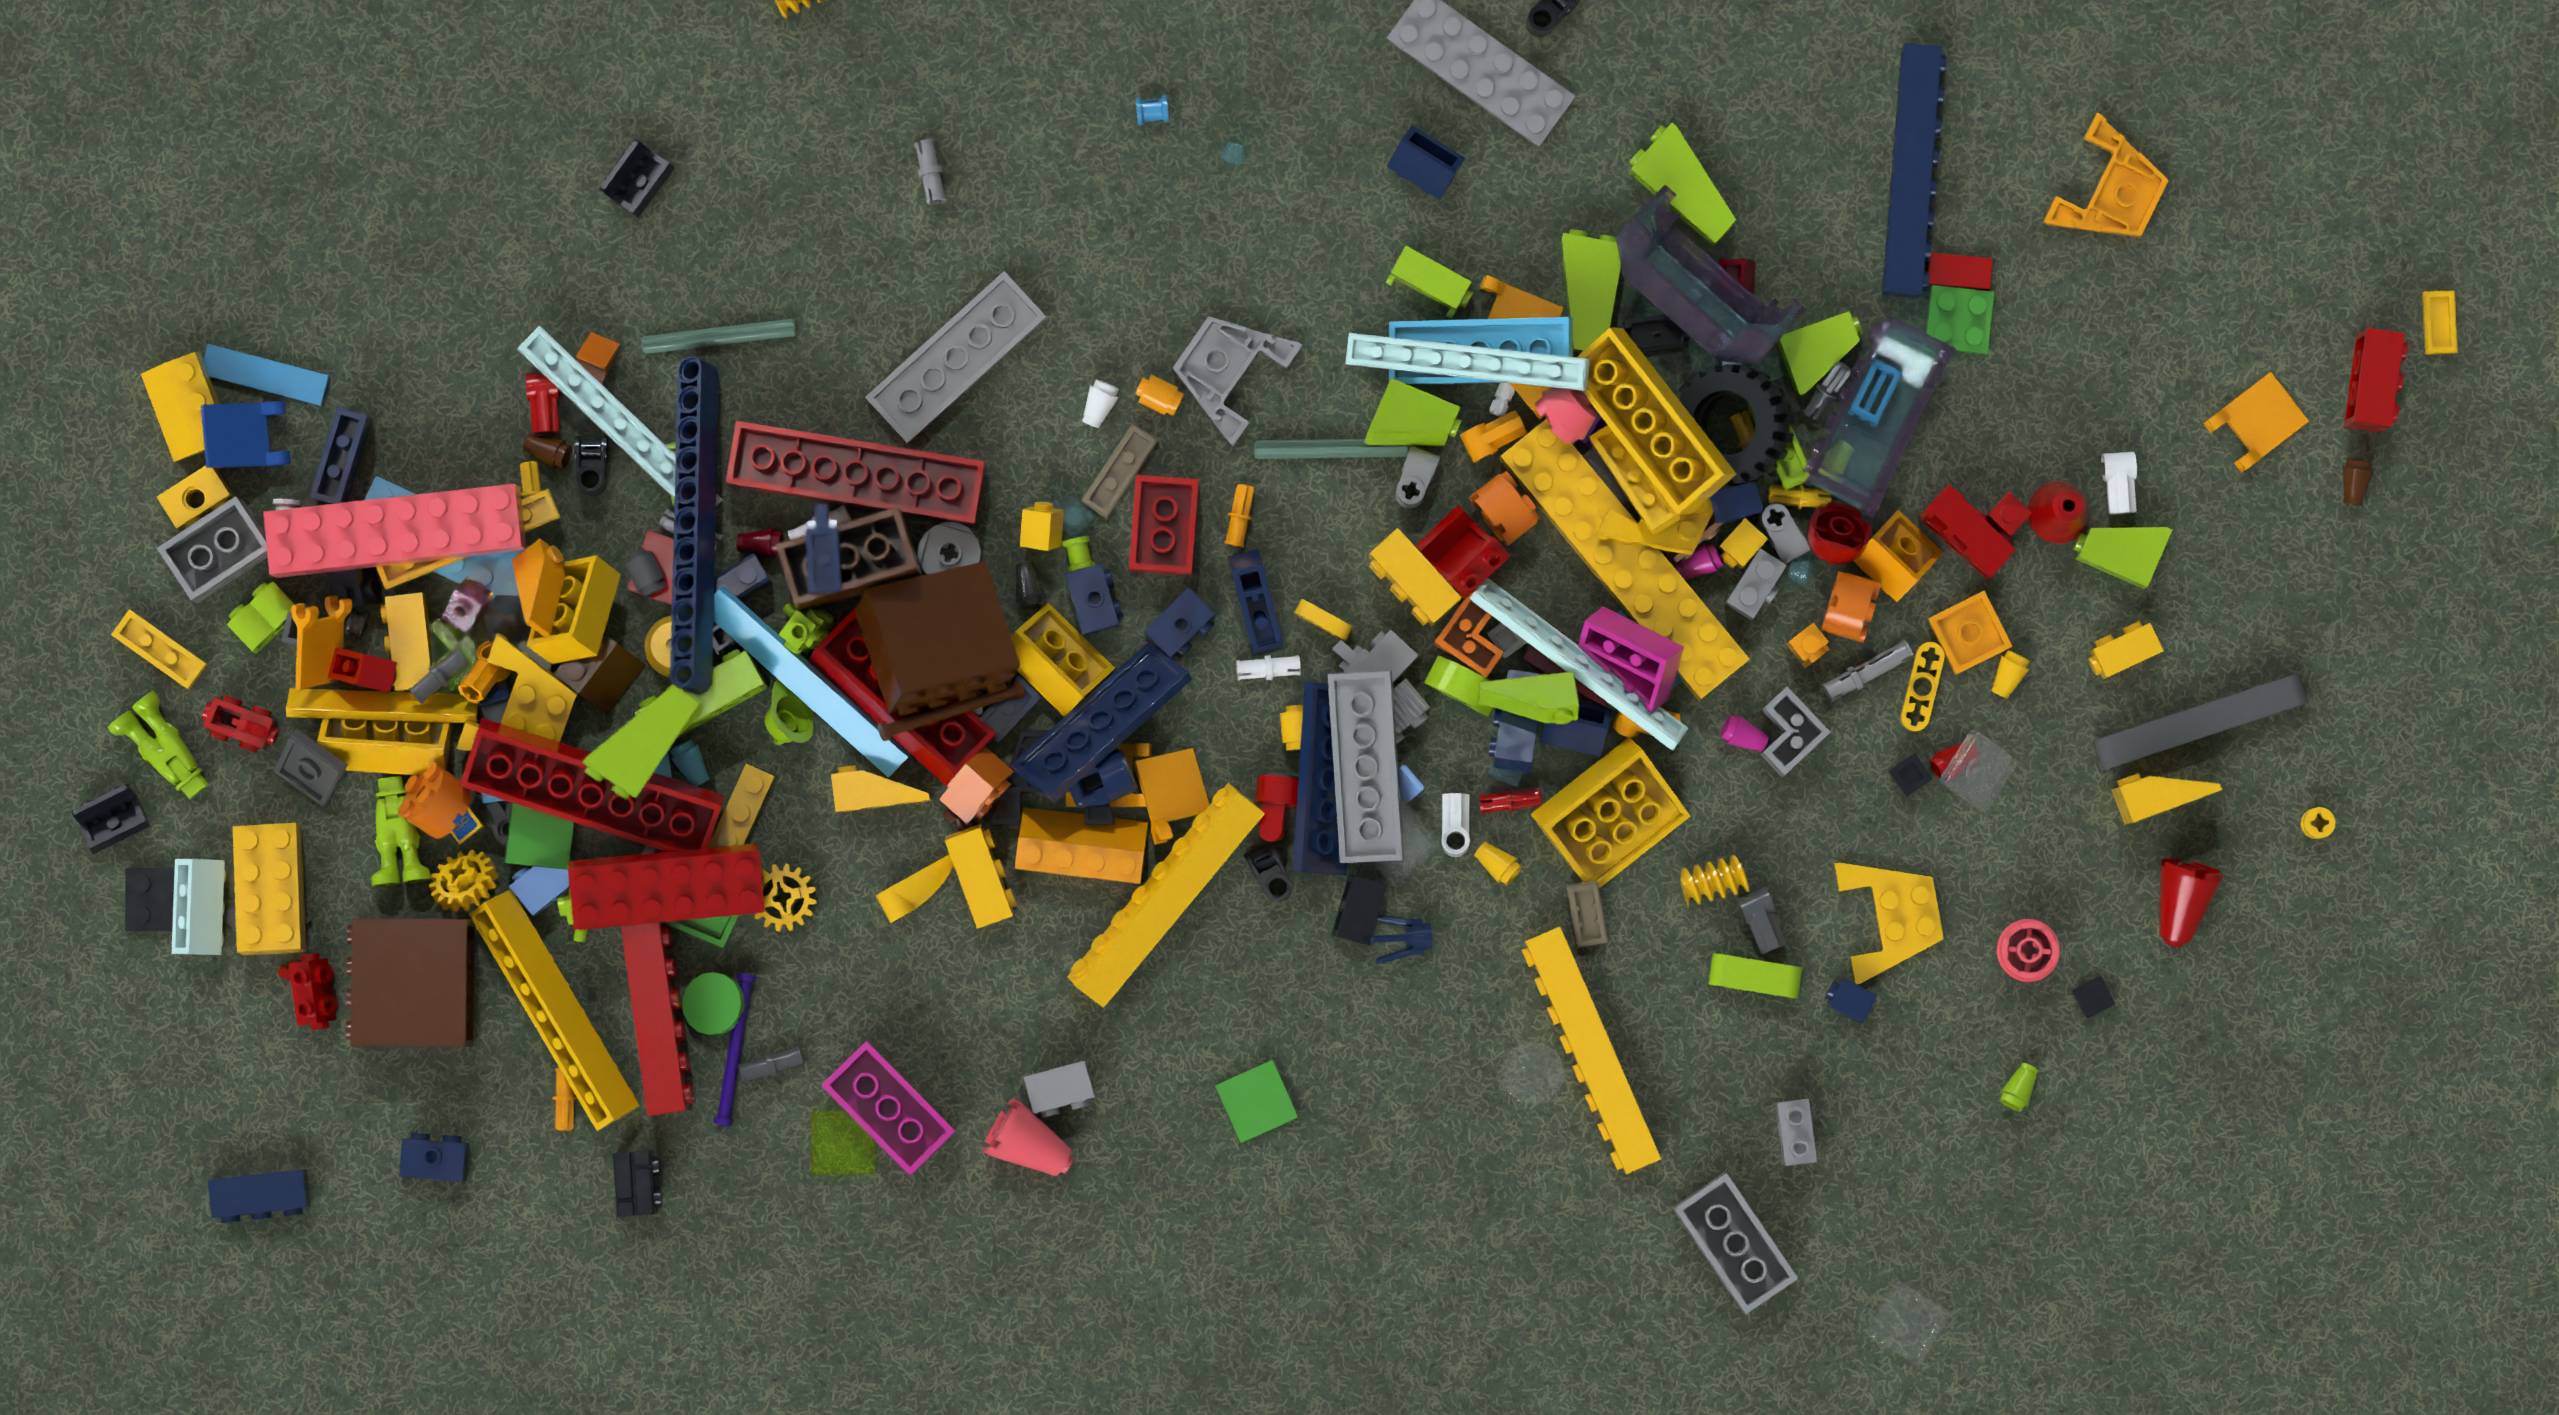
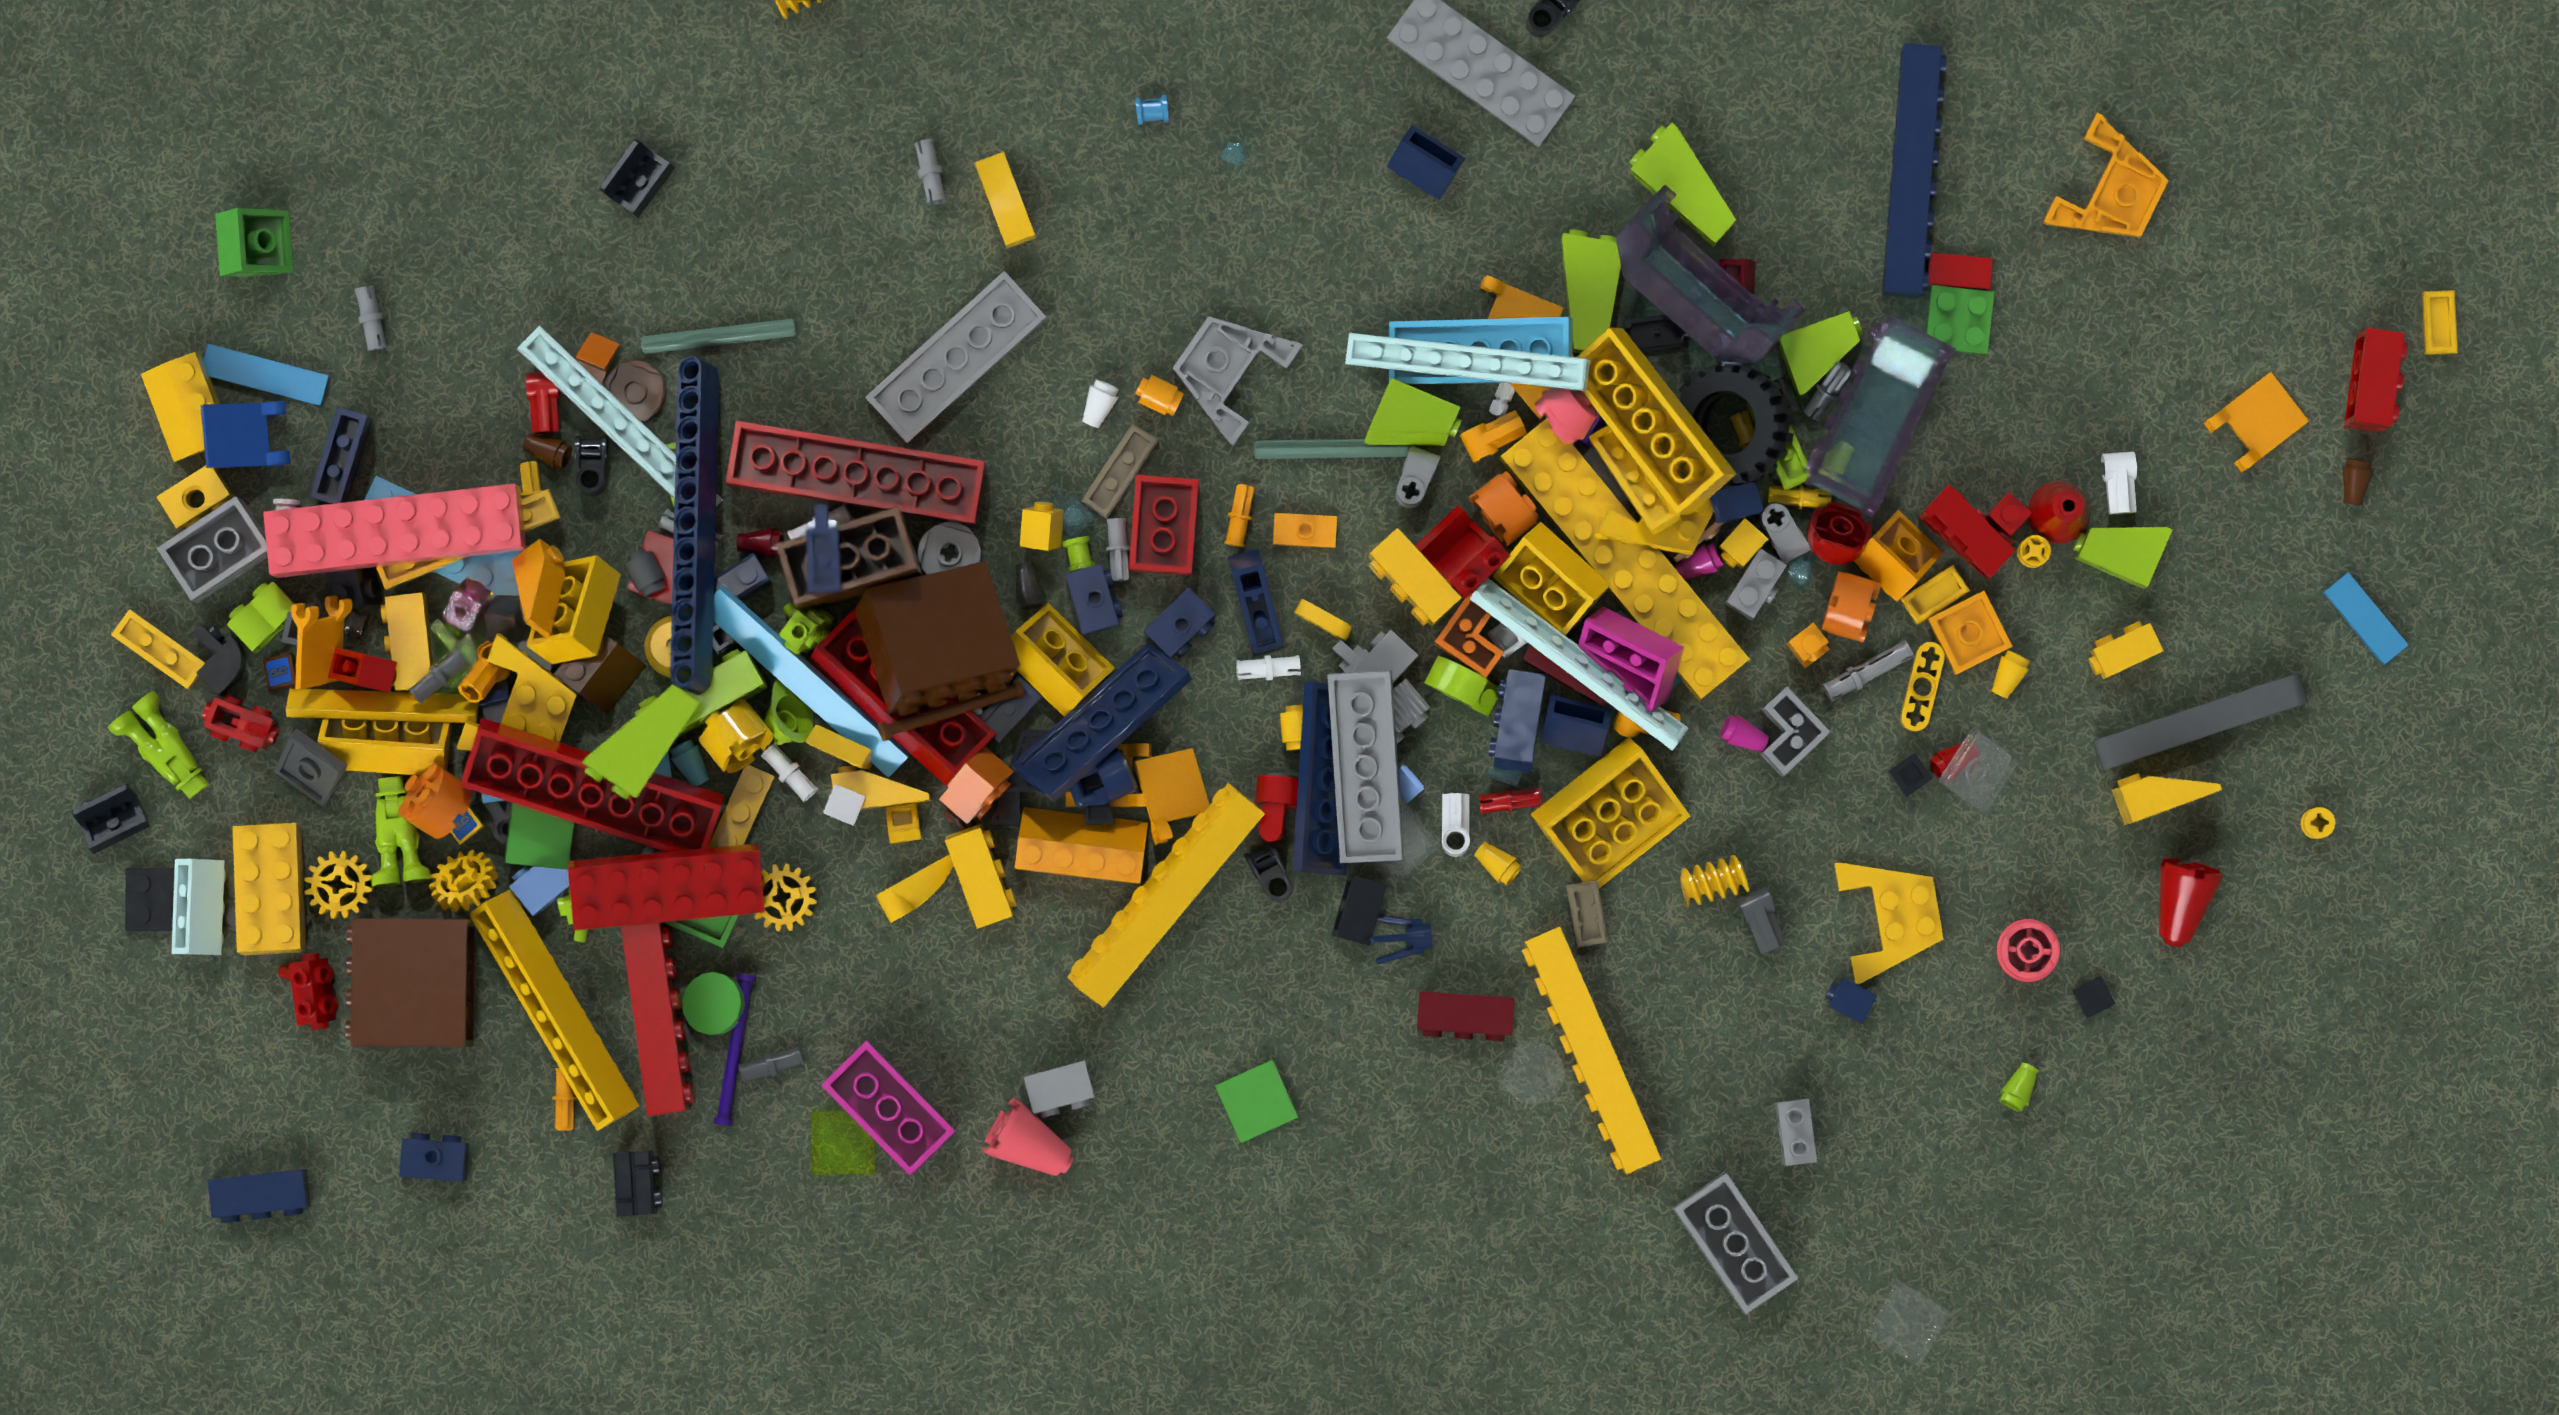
lime brick [1386,246,1474,319] -> none
lime slope [1478,672,1579,724] -> none
lime beam [1708,953,1803,999] -> none
dark azure tile [1847,359,1902,428] -> none
none -> black brick [192,624,246,696]
none -> bright green slope [215,208,294,277]
none -> slope [263,653,296,691]
none -> yellow gear [304,851,374,919]
none -> light grey pin [354,285,388,351]
none -> reddish brown tile [604,360,666,422]
none -> yellow brick [698,699,773,773]
none -> white pin [761,743,818,802]
none -> yellow slope [806,725,872,770]
none -> white slope [823,784,866,826]
none -> yellow slope [885,803,922,844]
none -> yellow slope [974,152,1036,249]
none -> light grey axle [1106,518,1130,582]
none -> light orange plate [1273,513,1337,548]
none -> dark red brick [1417,991,1514,1042]
none -> yellow brick [1492,522,1611,636]
none -> yellow tile [1900,565,1970,625]
none -> yellow wheel [2017,535,2051,568]
none -> dark azure tile [2323,572,2408,665]

